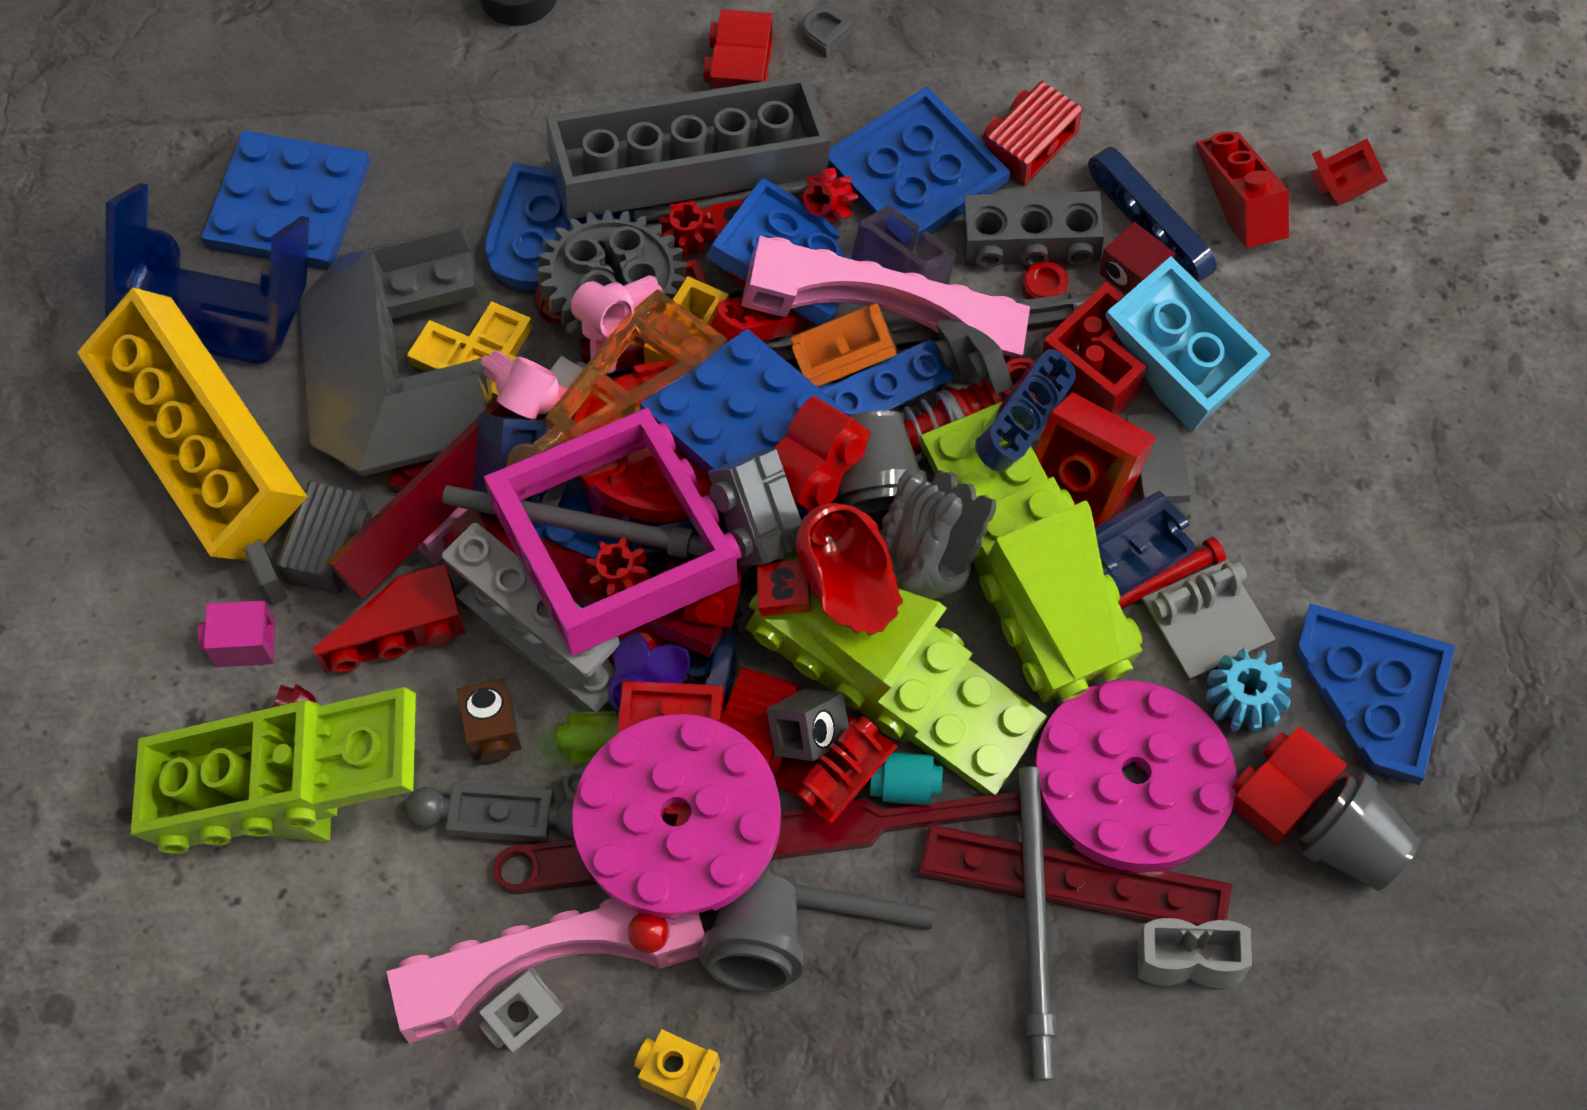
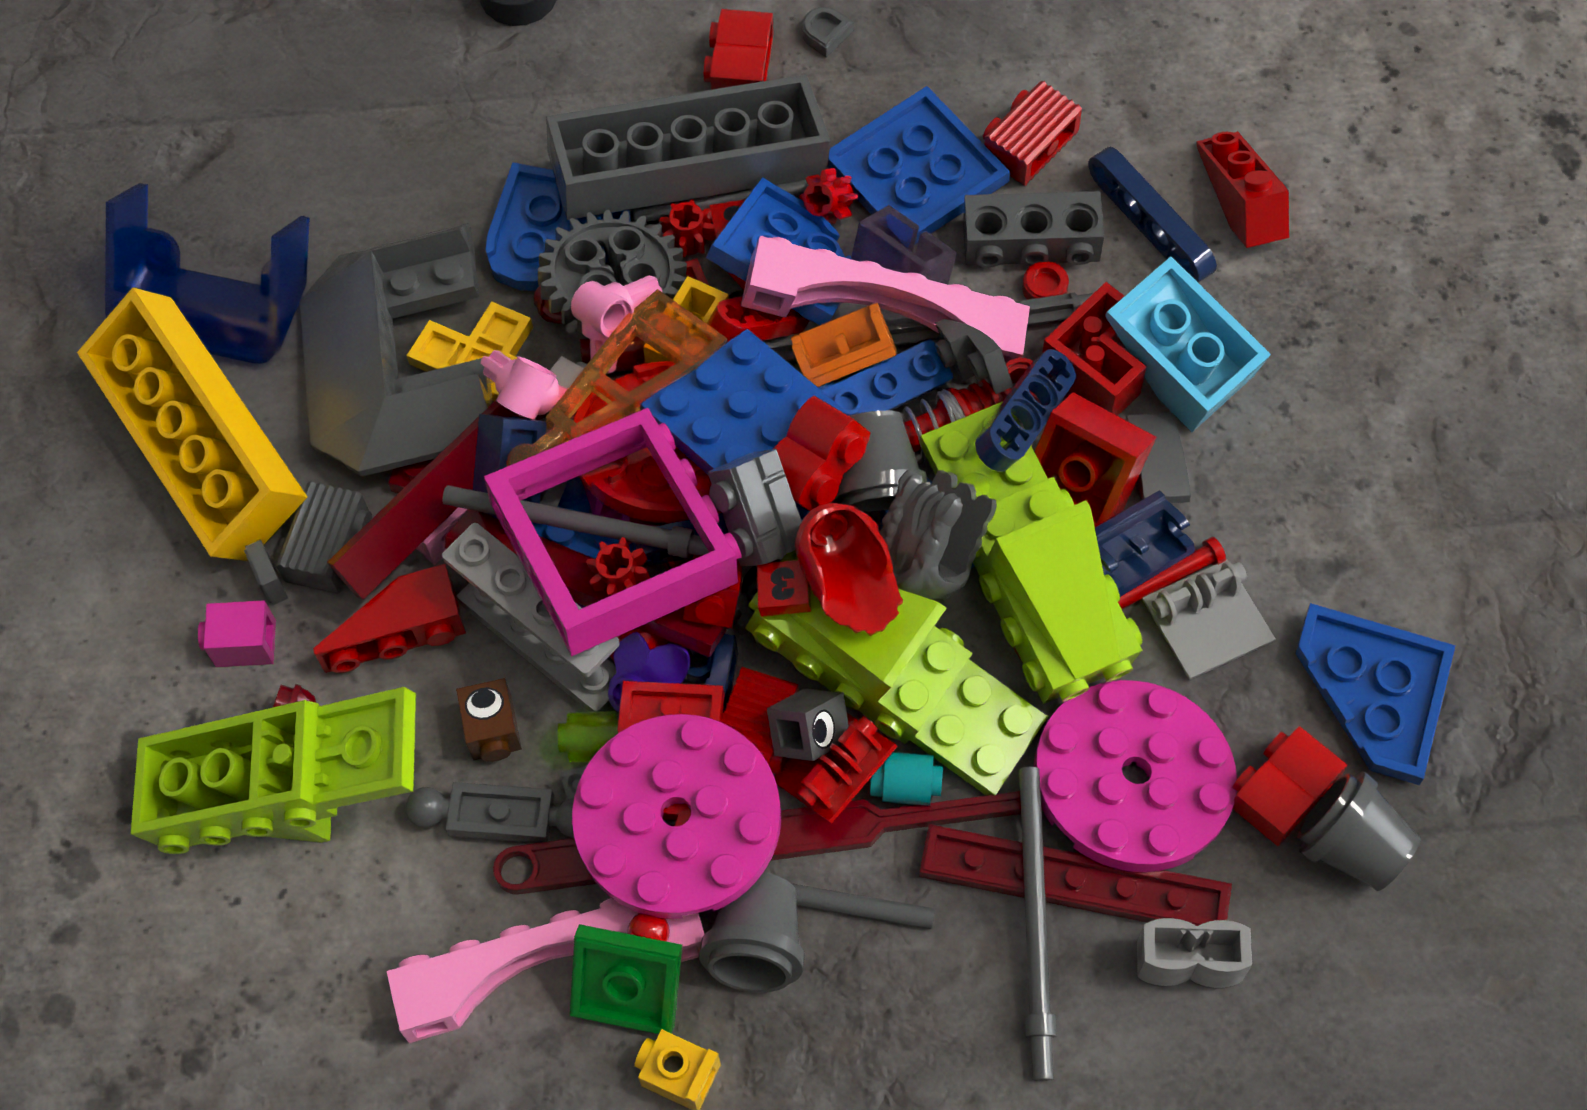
blue plate [201,130,371,270] -> none
light grey brick [479,966,564,1053] -> none
dark red brick [1100,222,1176,295] -> none
medium azure gear [1205,647,1292,735] -> none
red bracket [1310,138,1388,206] -> none
none -> green tile [570,924,682,1034]

